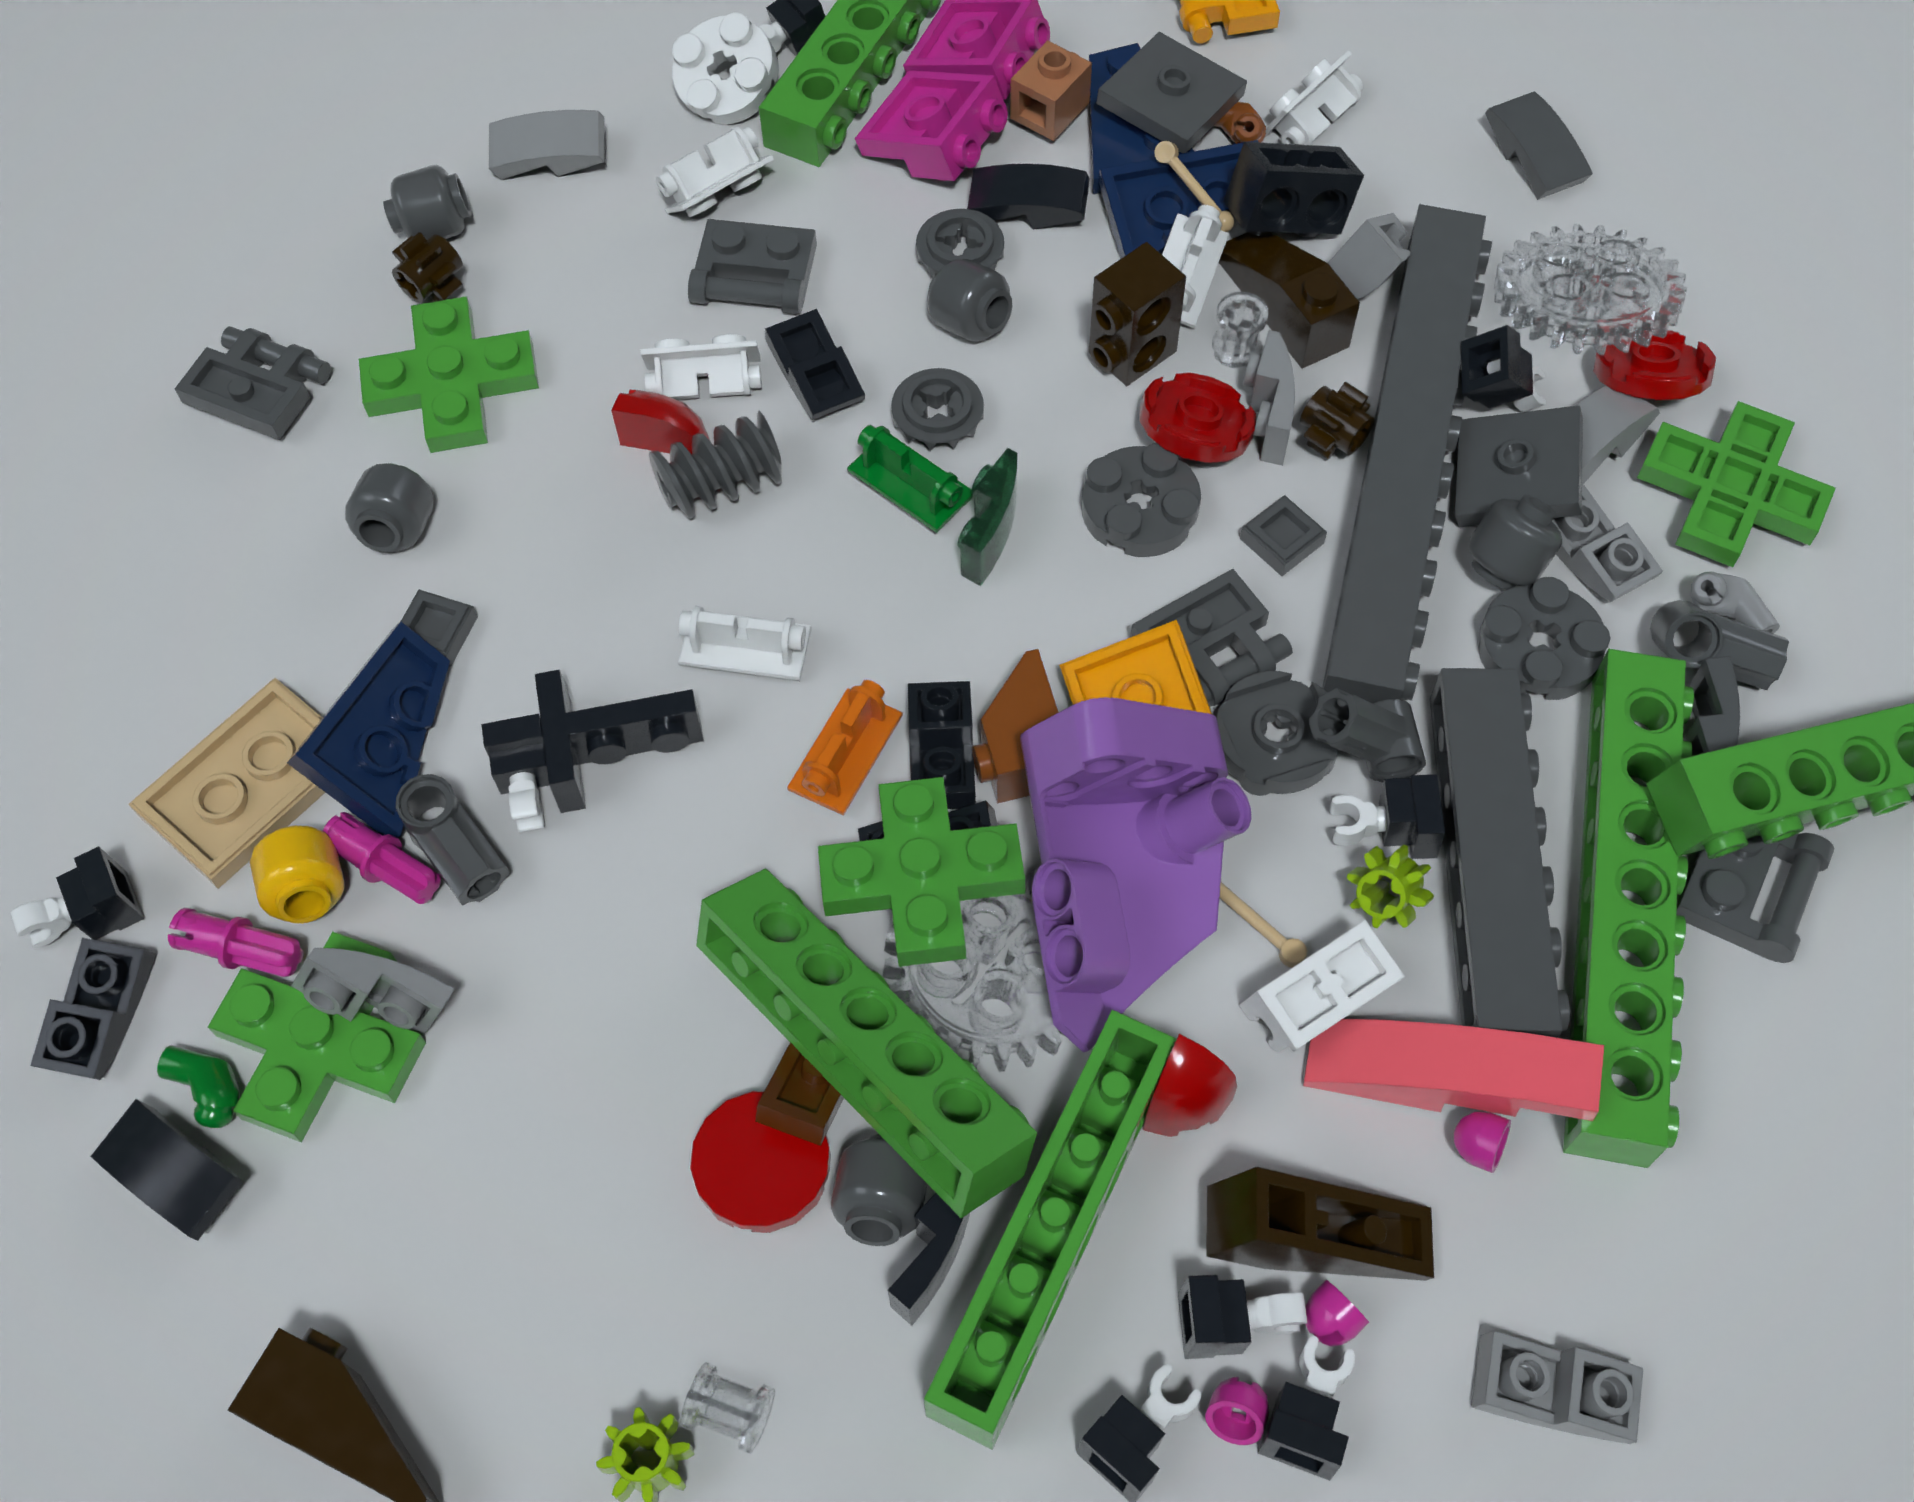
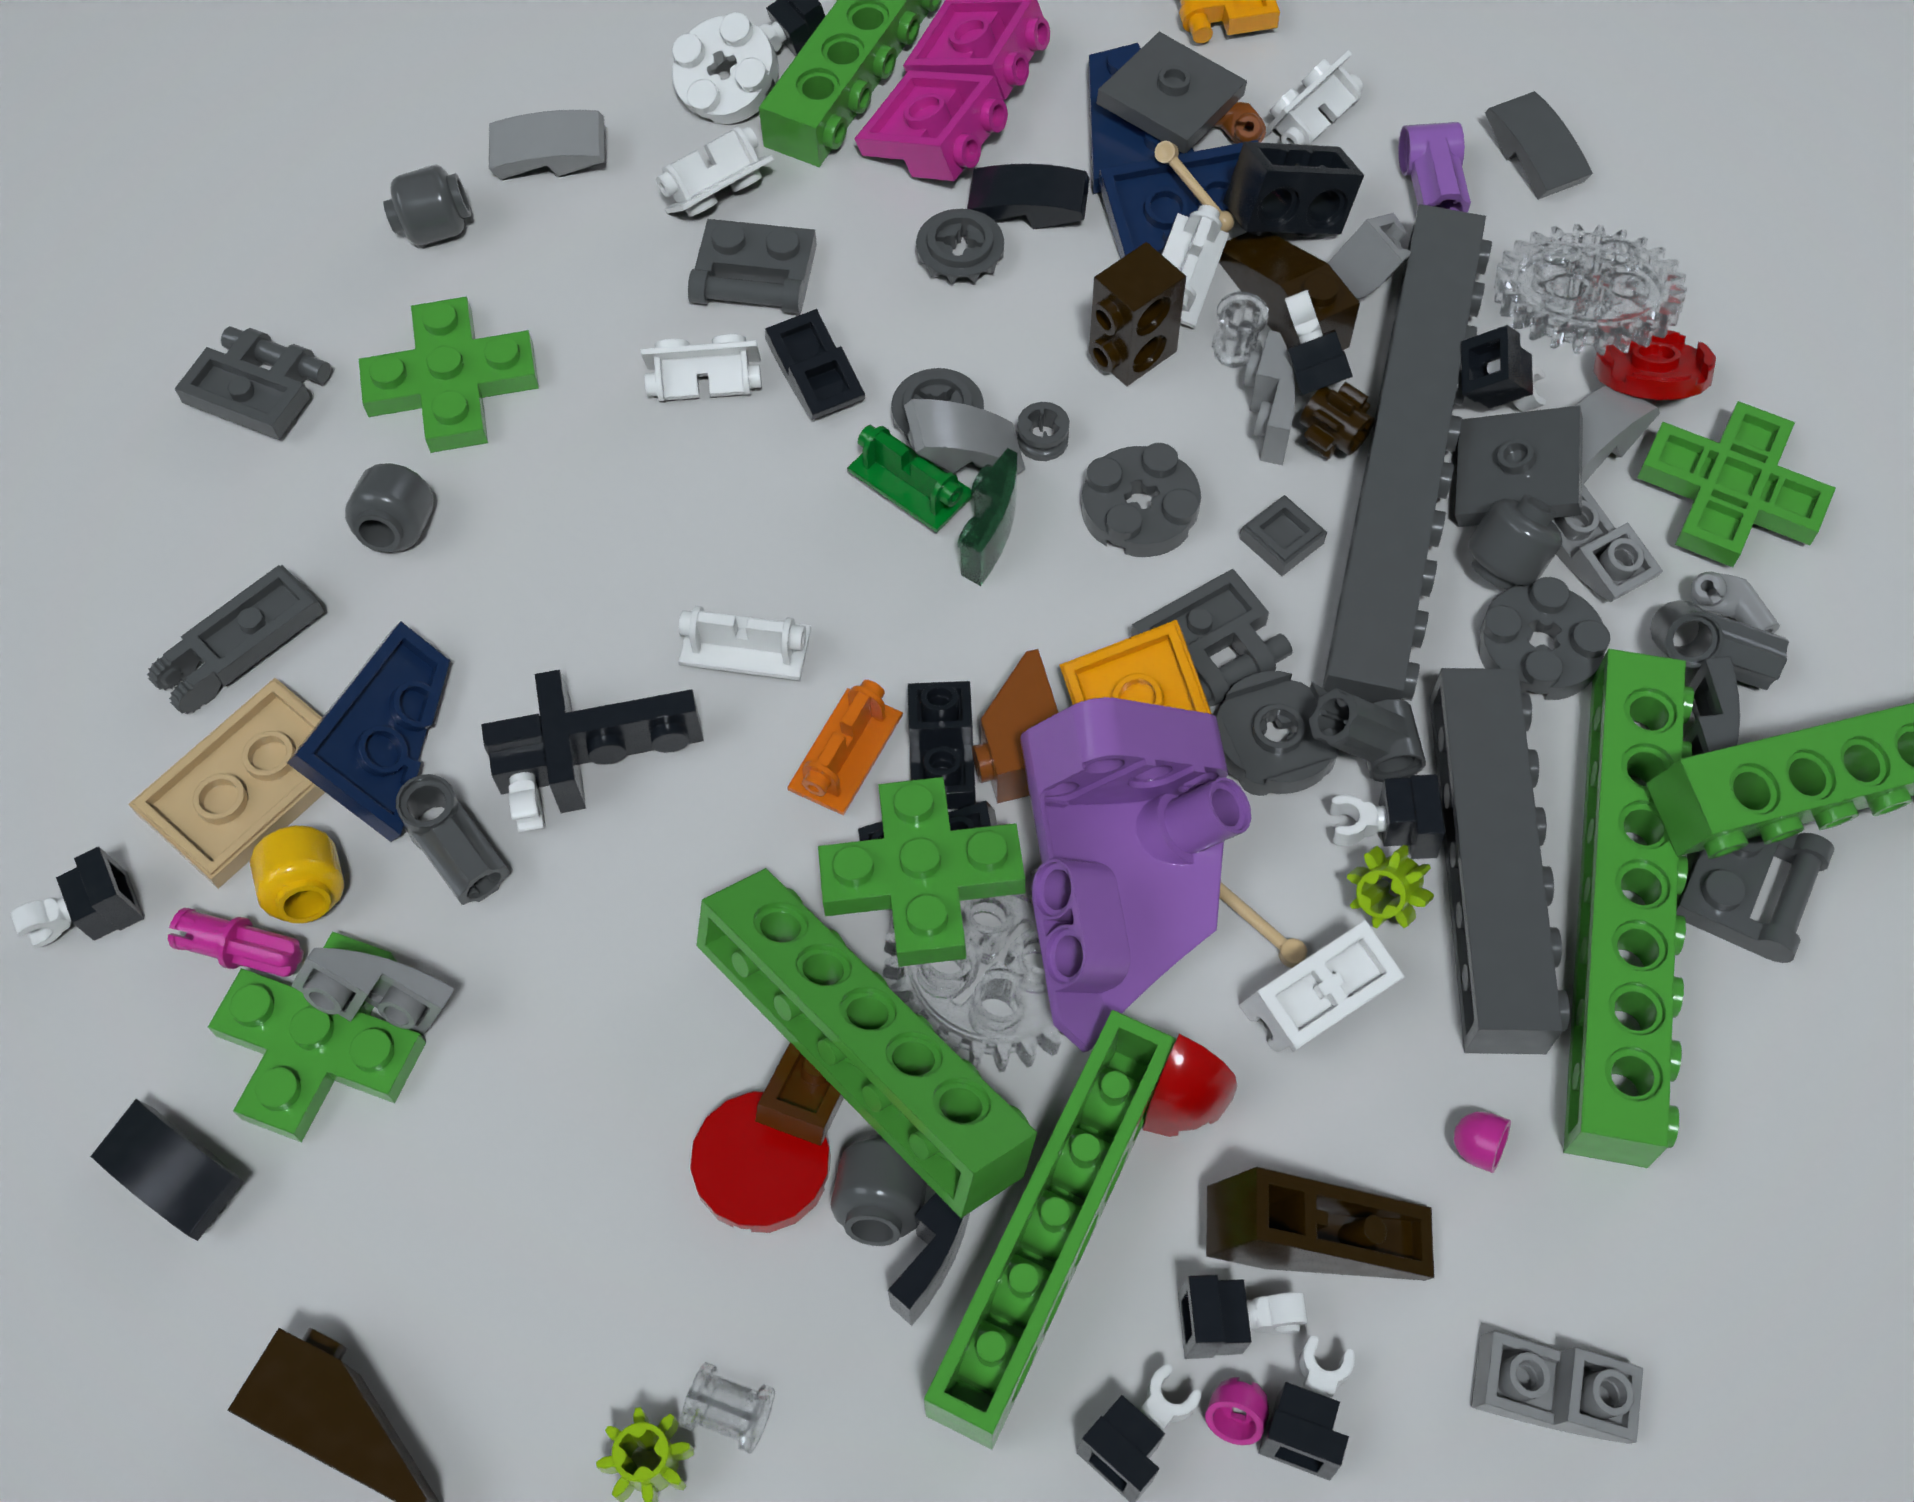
black slope [30,937,156,1080] -> none
green arm [157,1045,240,1128] -> none
dark pink axle [323,812,441,904] -> none
dark brown gear [392,232,463,303] -> none
dark grey tile [401,589,478,666] -> none
red brick [611,389,711,454] -> none
dark grey piece [649,410,782,519] -> none
dark grey head [928,259,1013,342] -> none
nougat brick [1010,40,1092,141] -> none
red tile [1140,372,1256,463] -> none
coral slope [1303,1019,1604,1121] -> none
dark pink hinge [1305,1279,1369,1347] -> none
none -> dark grey hinge [147,565,324,714]
none -> light grey slope [904,399,1025,481]
none -> dark grey bush [1017,402,1070,461]
none -> black piece [1285,290,1353,395]
none -> medium lavender piece [1398,122,1471,212]

